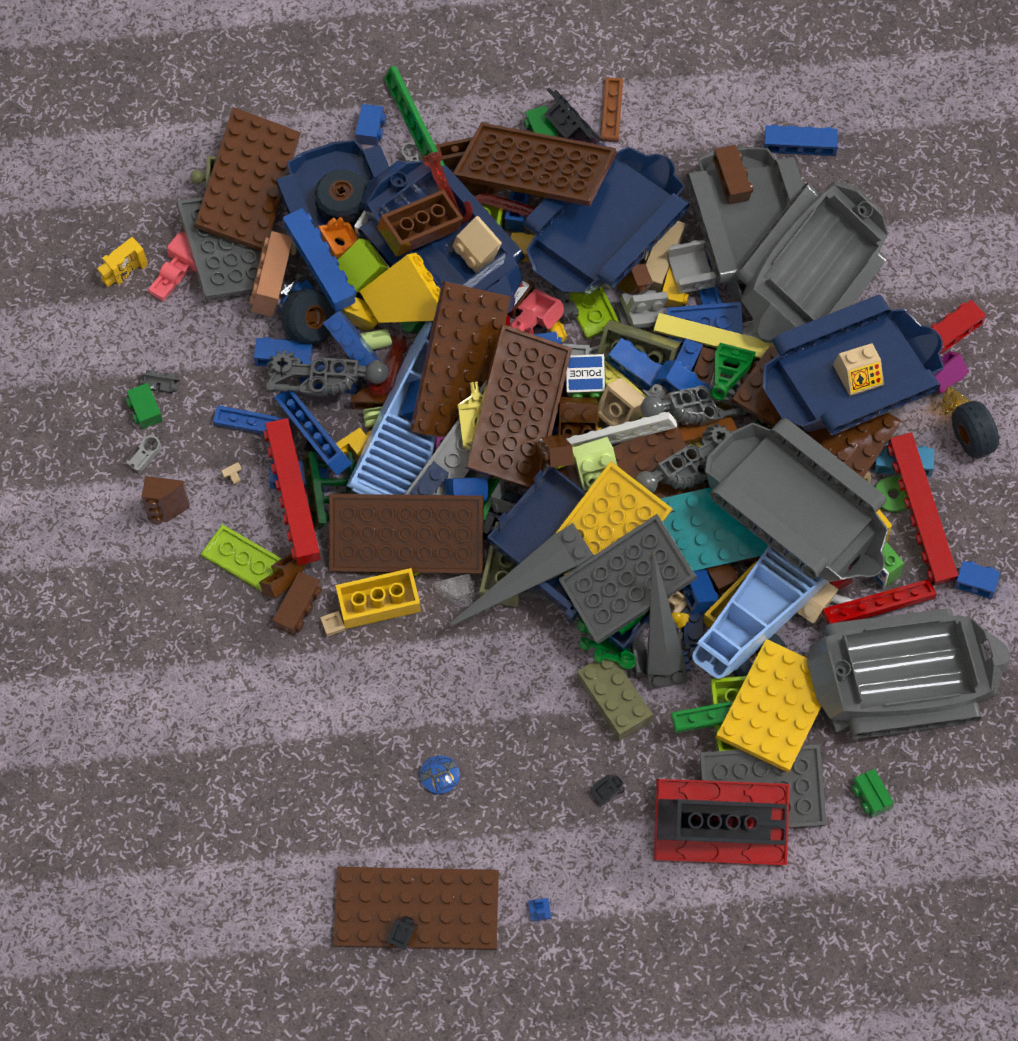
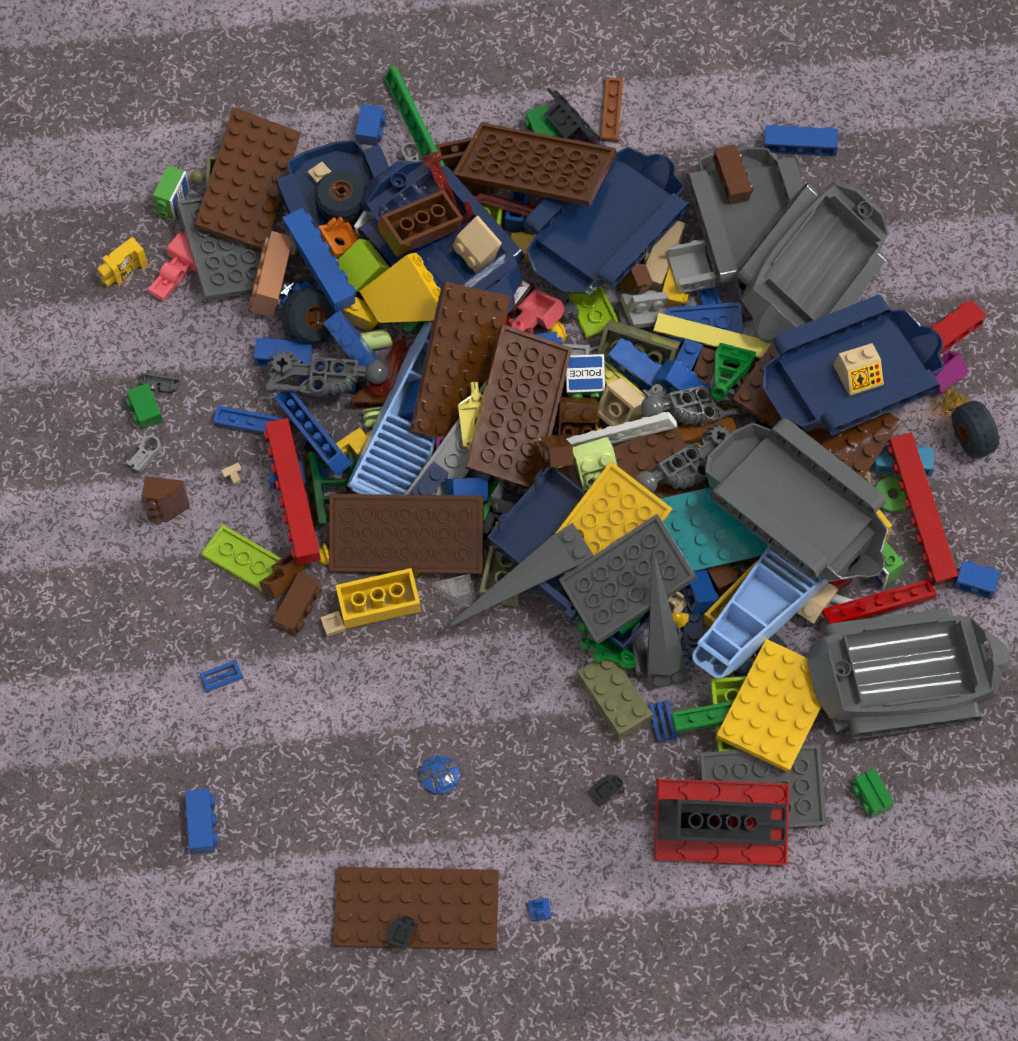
none -> bright green piece [153,165,190,219]
none -> blue brick [185,789,218,854]
none -> blue tile [200,660,243,692]
none -> tan plate [308,162,331,184]
none -> yellow piece [318,543,329,566]
none -> blue tile [649,700,677,742]

